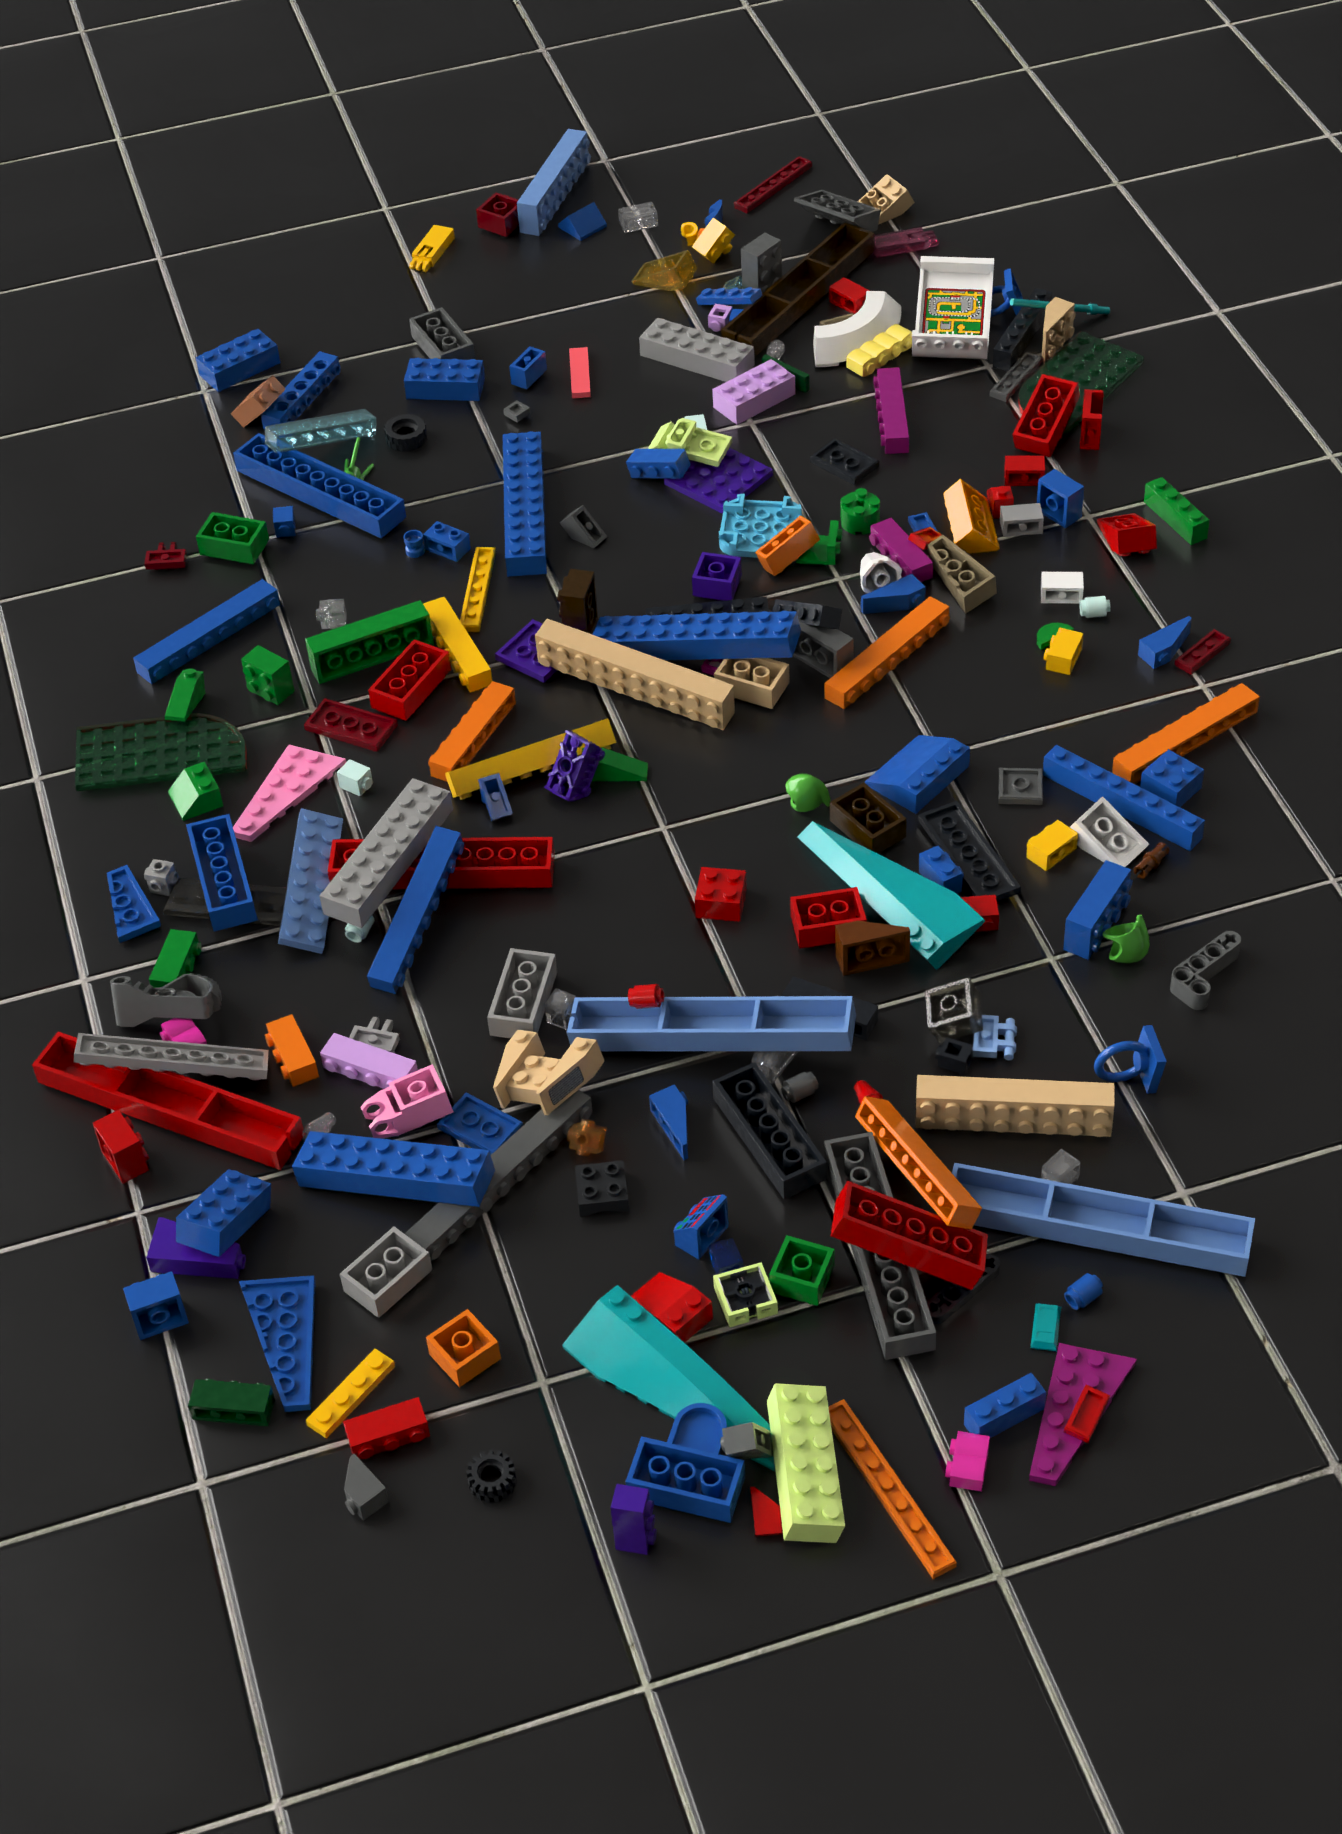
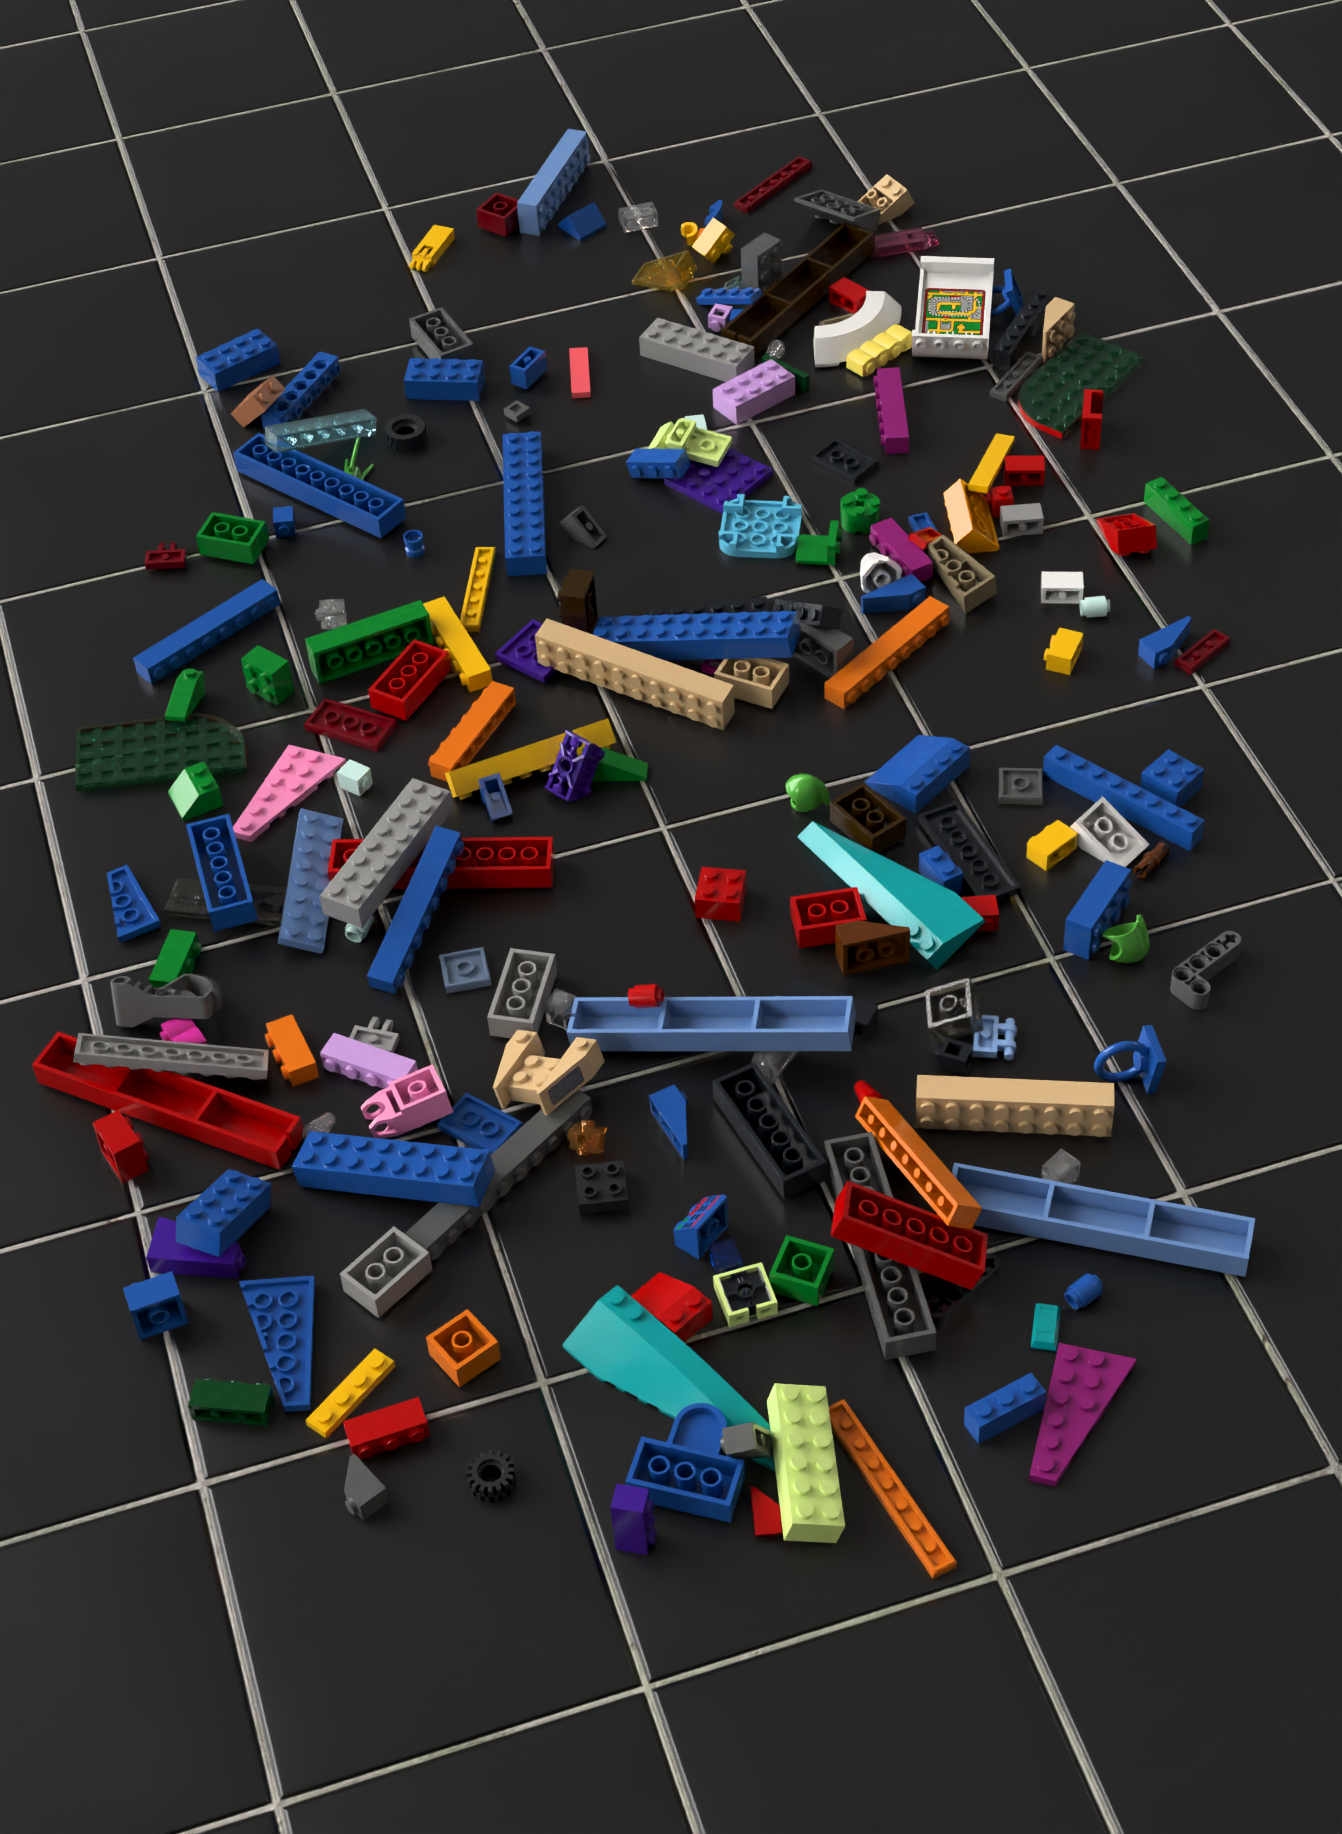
light grey brick [144,859,178,896] -> none
blue brick [423,521,471,562] -> none
dark purple brick [692,552,742,601] -> none
orange brick [755,515,820,576] -> none
dark grey brick [781,1072,819,1103] -> none
dark pink brick [945,1431,990,1492] -> none
teal bar [1010,298,1110,315] -> none
red brick [1012,374,1080,457] -> none
blue brick [1037,469,1084,528] -> none
green tile [1037,623,1074,650] -> none
red tile [1064,1384,1110,1443] -> none
orange brick [1112,683,1260,784] -> none
none -> sand blue tile [439,947,492,994]
none -> yellow tile [968,433,1015,494]

